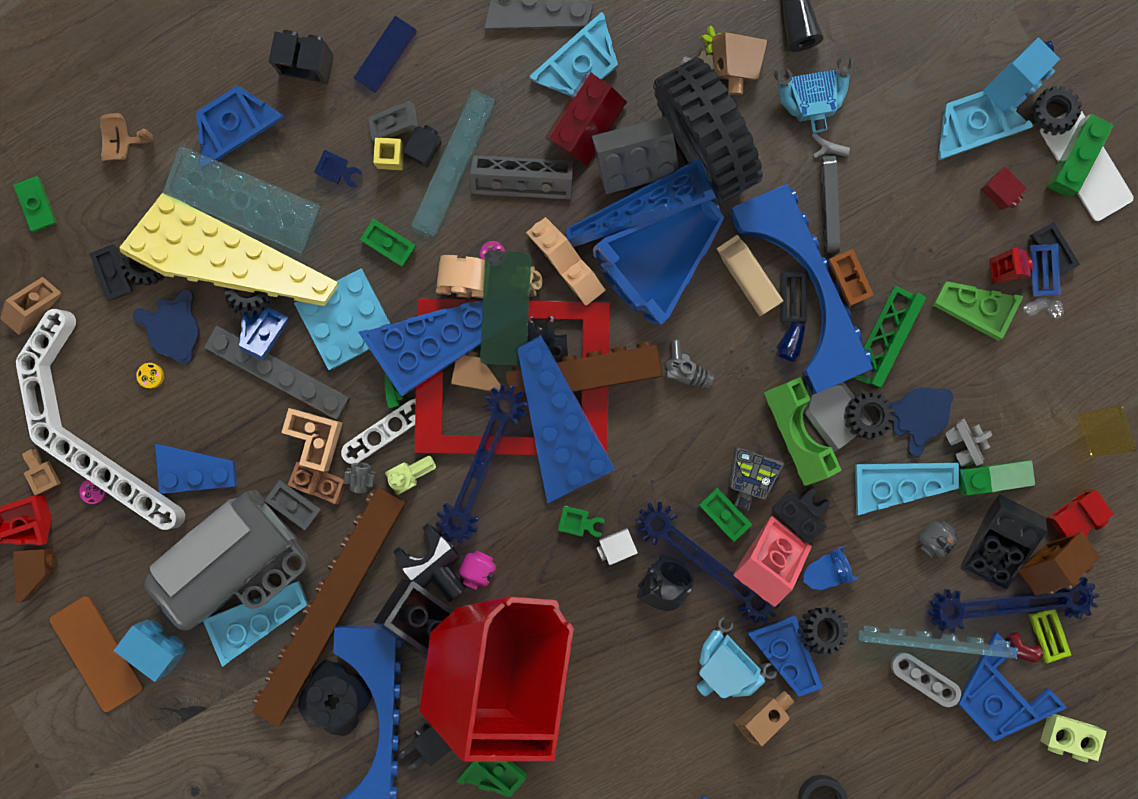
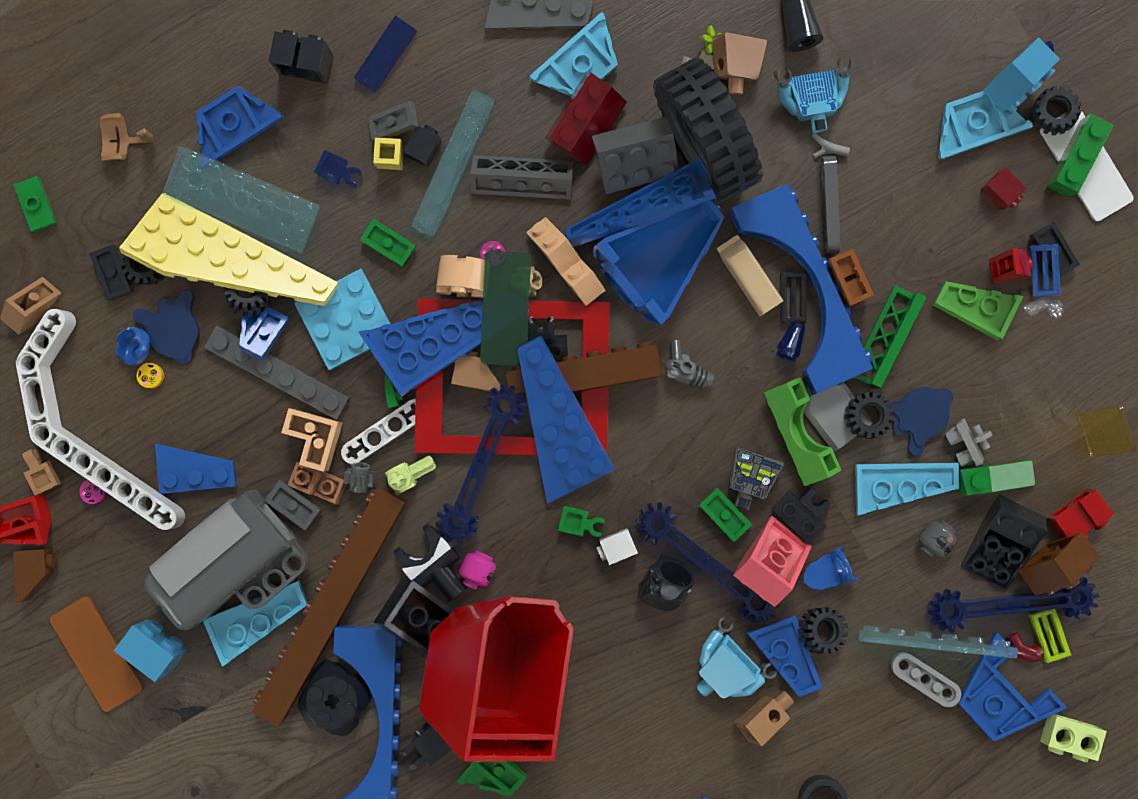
none -> blue hair [115,327,150,366]

